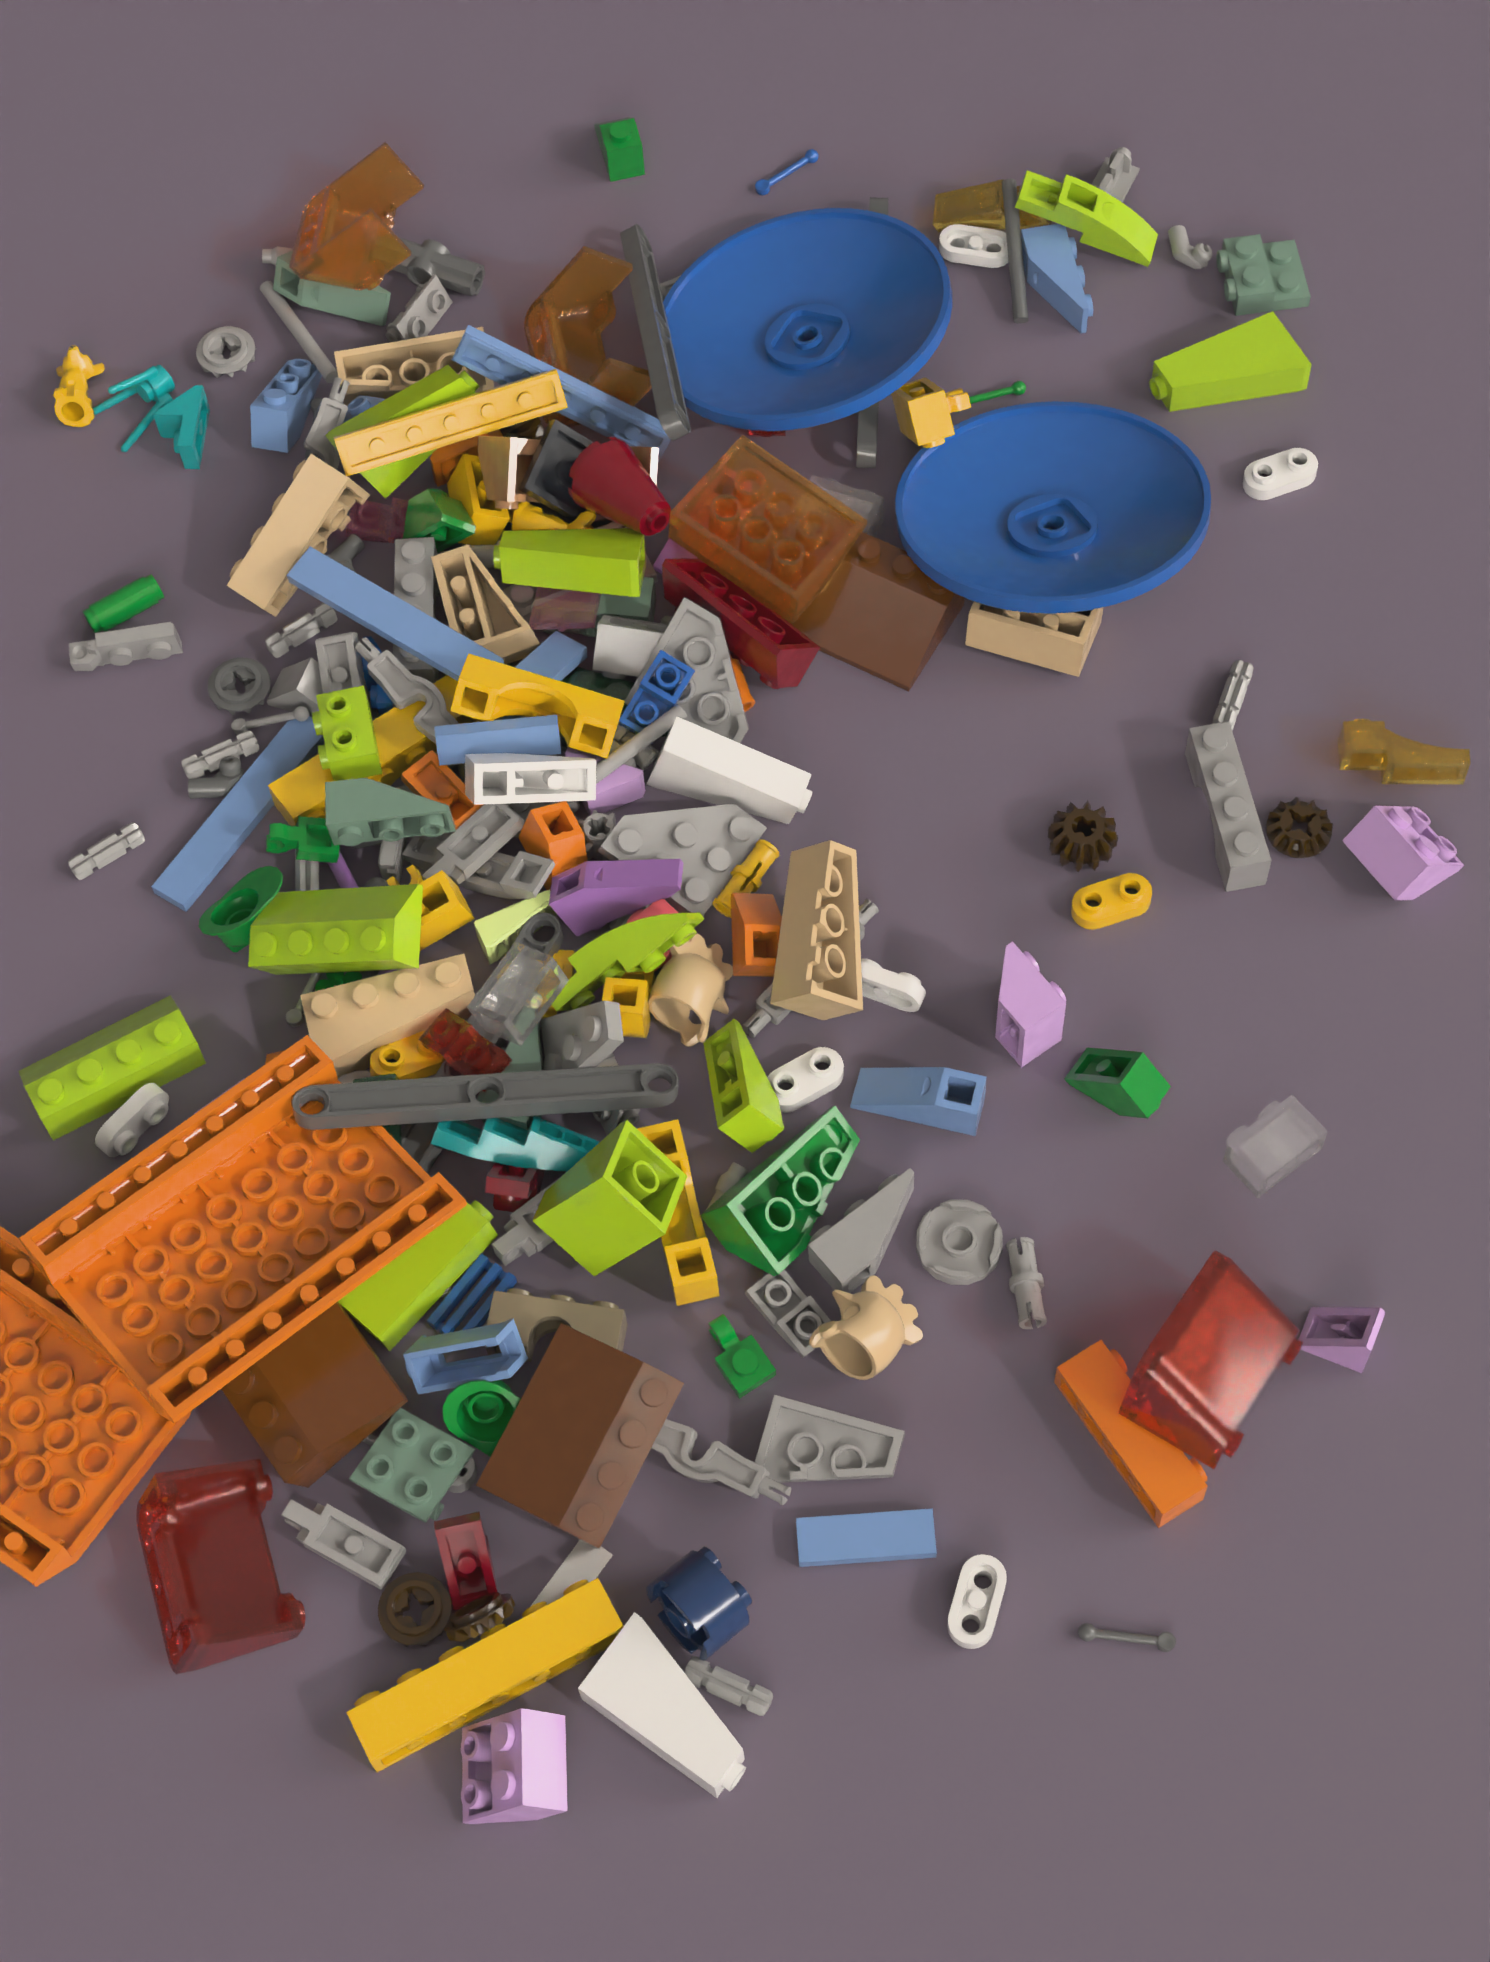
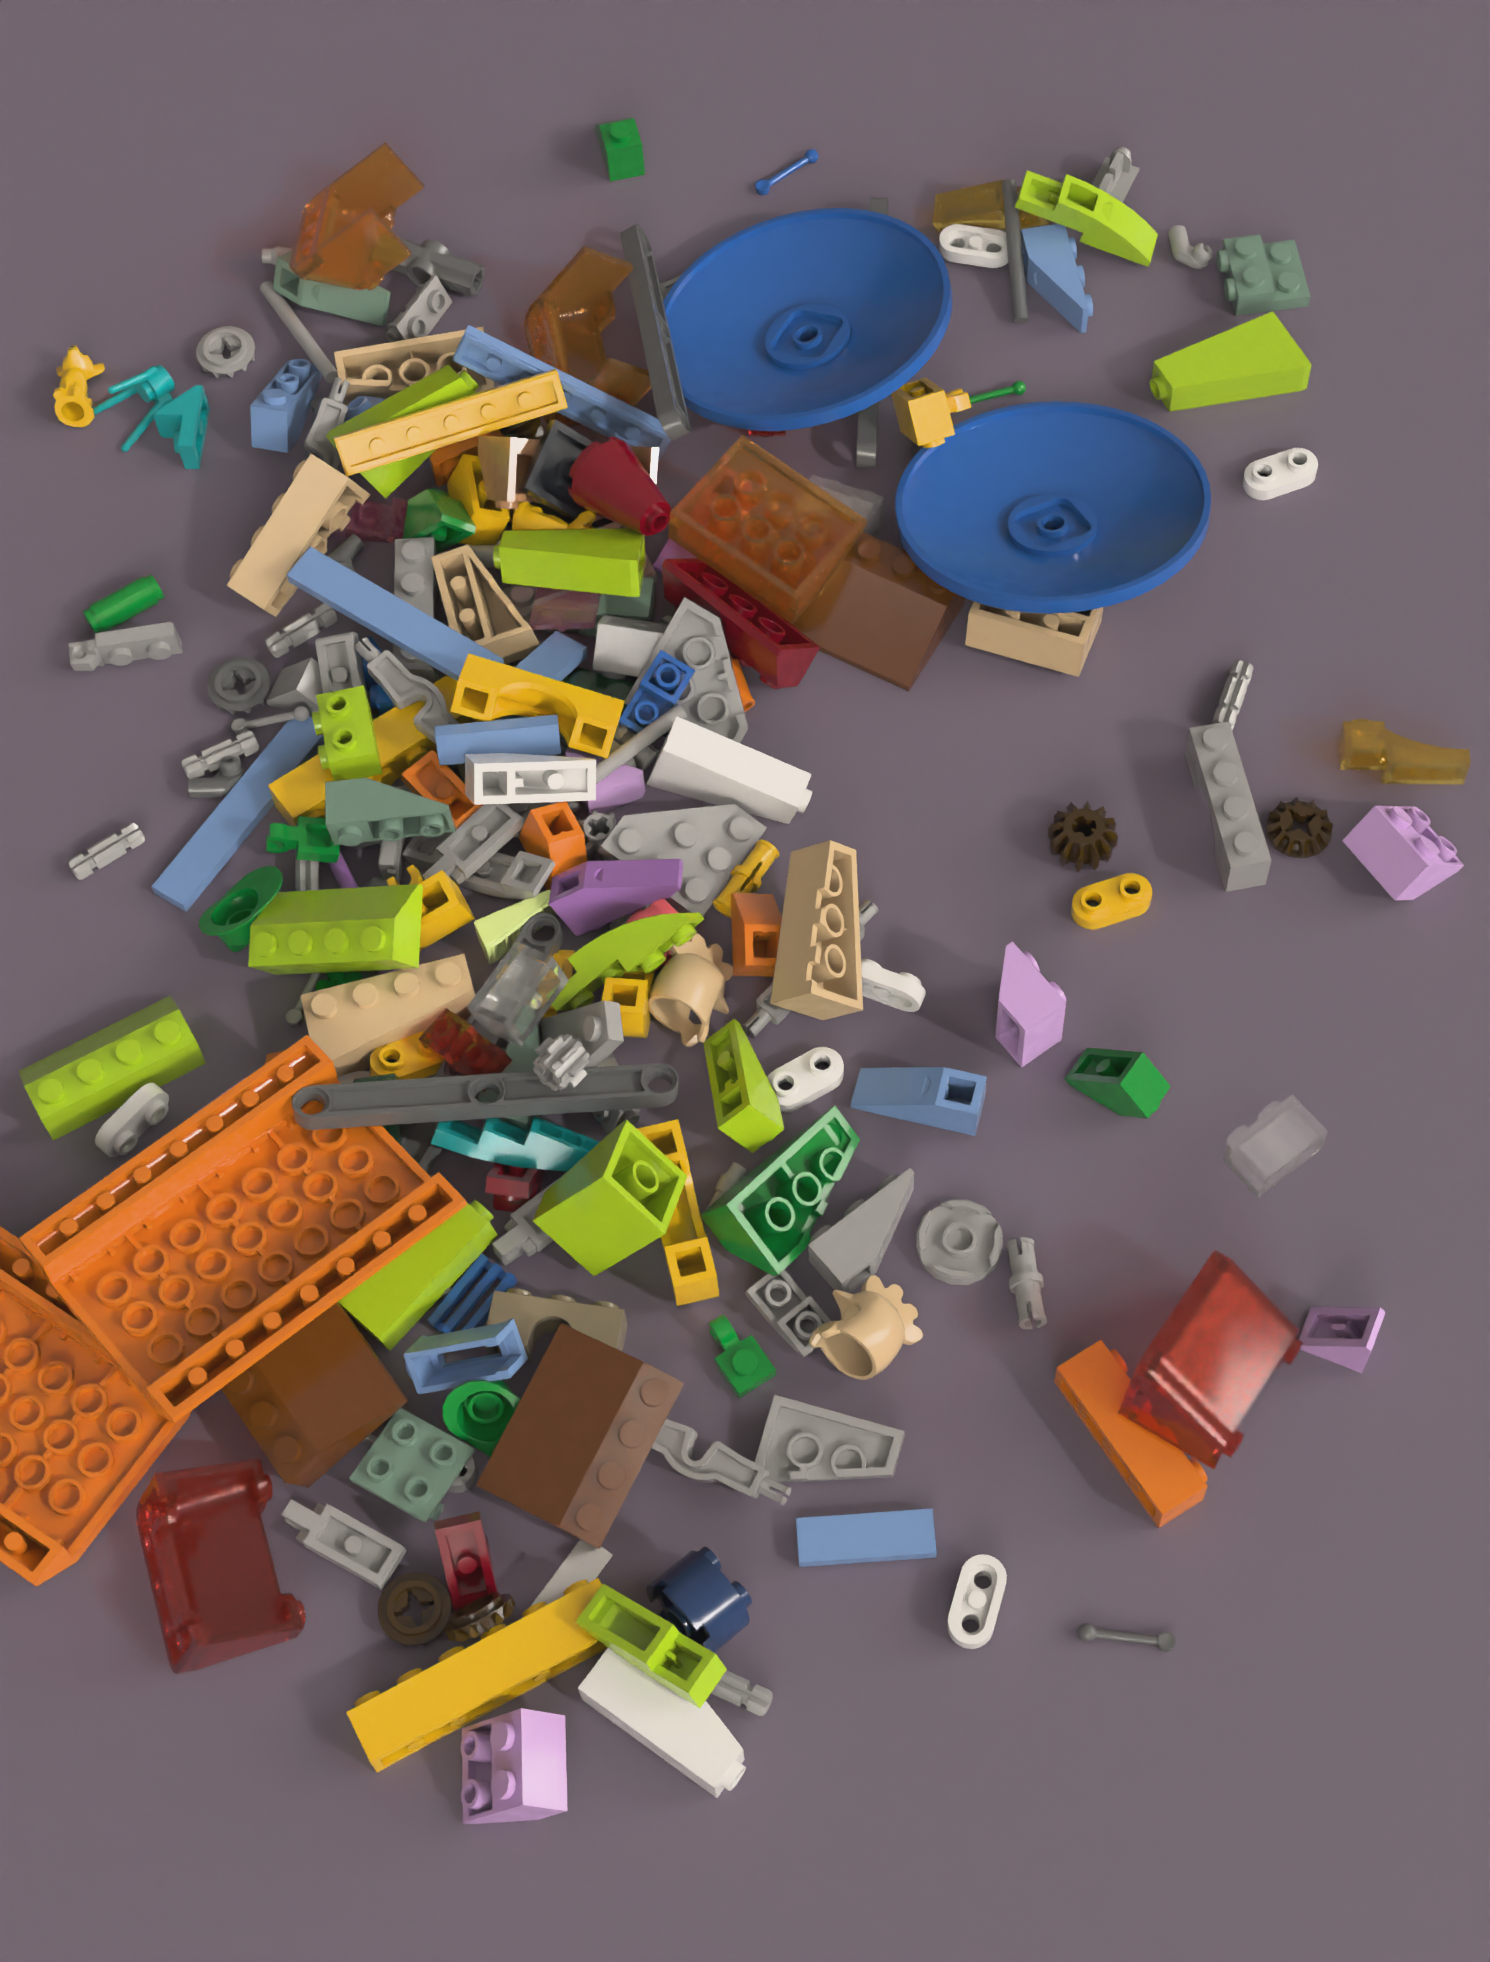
none -> light grey gear [533,1034,590,1091]
none -> lime slope [576,1584,727,1708]

